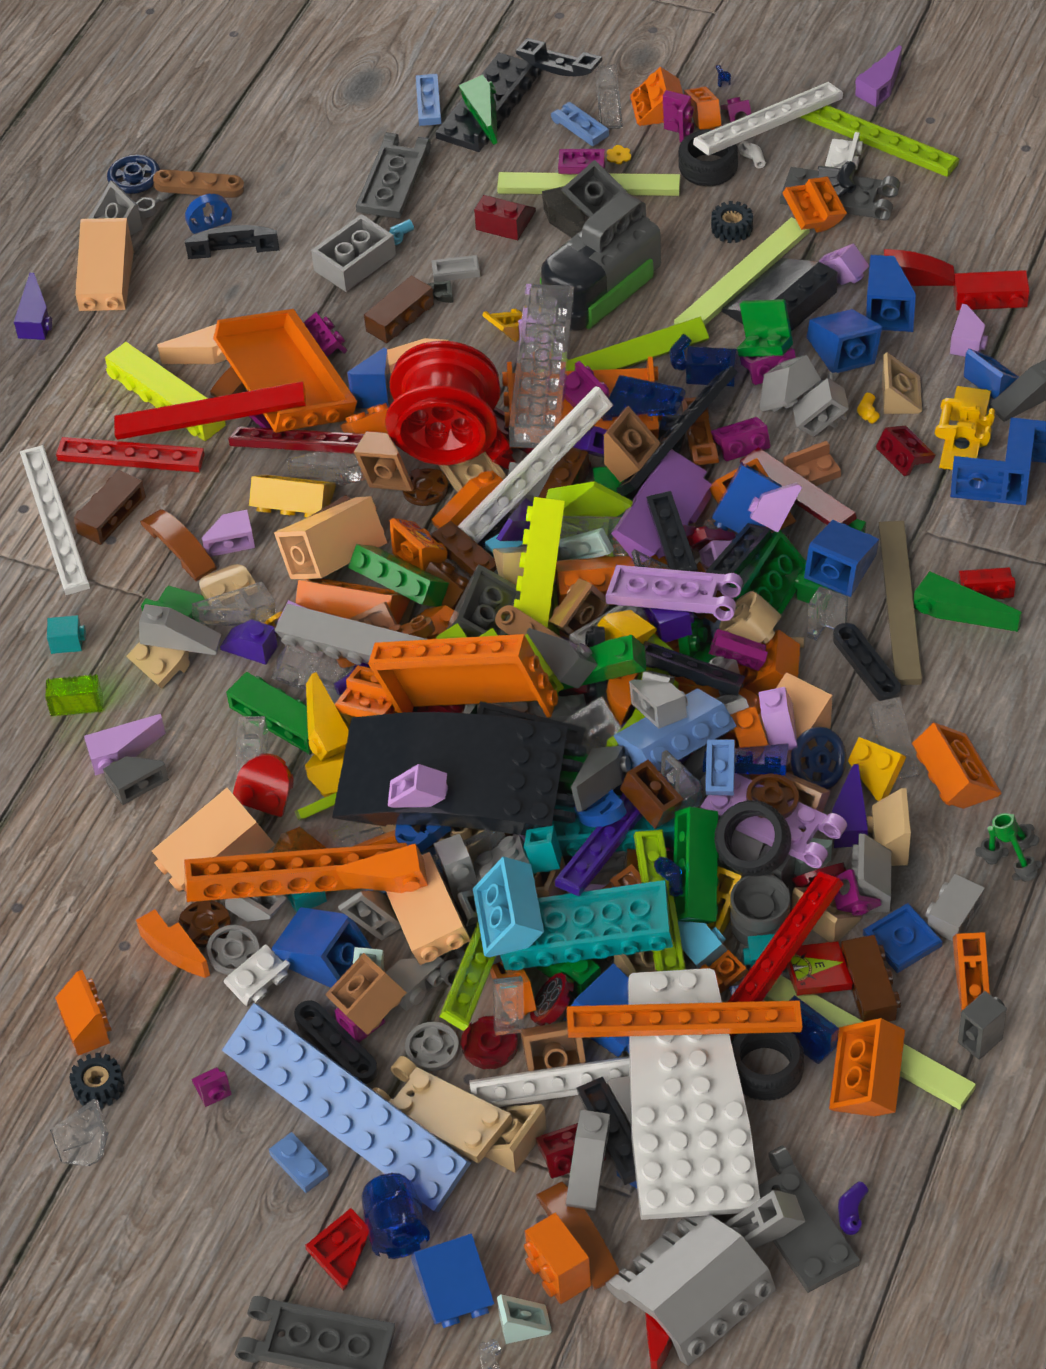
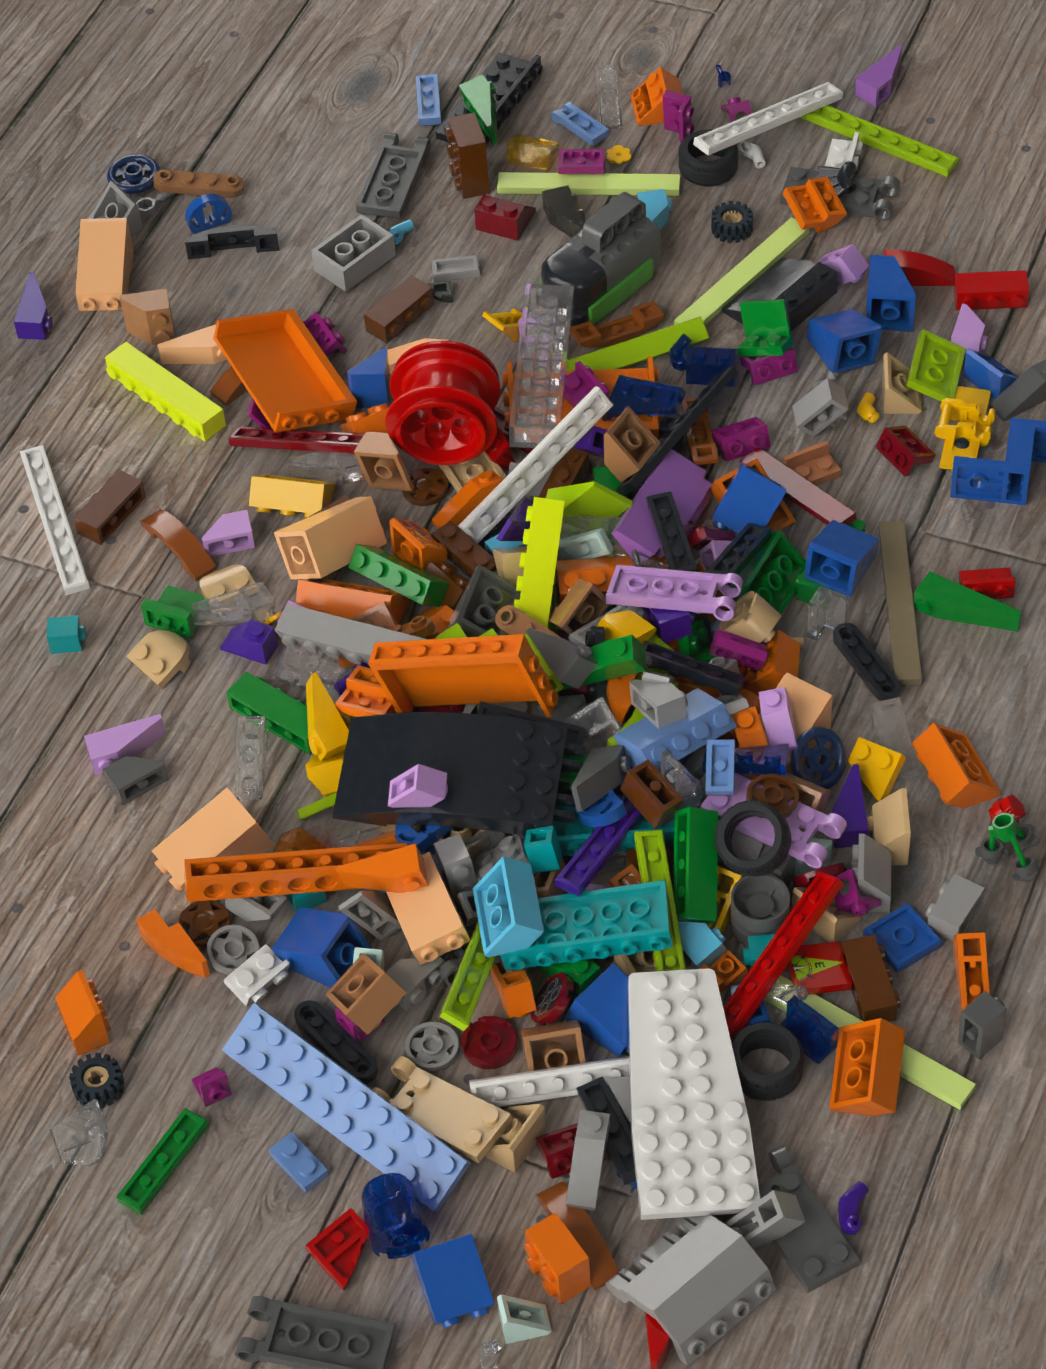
clear neon green brick [45,674,103,716] -> none
red plate [56,437,205,473] -> none
red tile [114,381,306,440] -> none
light grey slope [139,604,221,655] -> none
red slope [233,753,294,817] -> none
clear plate [493,976,524,1035] -> none
black slope [516,38,603,77] -> none
dark grey slope [561,160,627,218] -> none
orange plate [566,1001,803,1038] -> none
clear blue arm [654,857,683,896] -> none
orange slope [684,86,722,130] -> none
lavender slope [748,483,802,532] -> none
light grey slope [759,355,821,412] -> none
none -> green tile [116,1108,210,1215]
none -> medium nougat slope [120,288,175,345]
none -> reddish brown brick [445,113,490,199]
none -> clear yellow bracket [506,134,559,171]
none -> dark orange slope [569,301,665,348]
none -> medium azure slope [637,189,672,230]
none -> clear arm [767,979,808,1004]
none -> lime plate [906,329,966,402]
none -> red piece [988,794,1026,823]

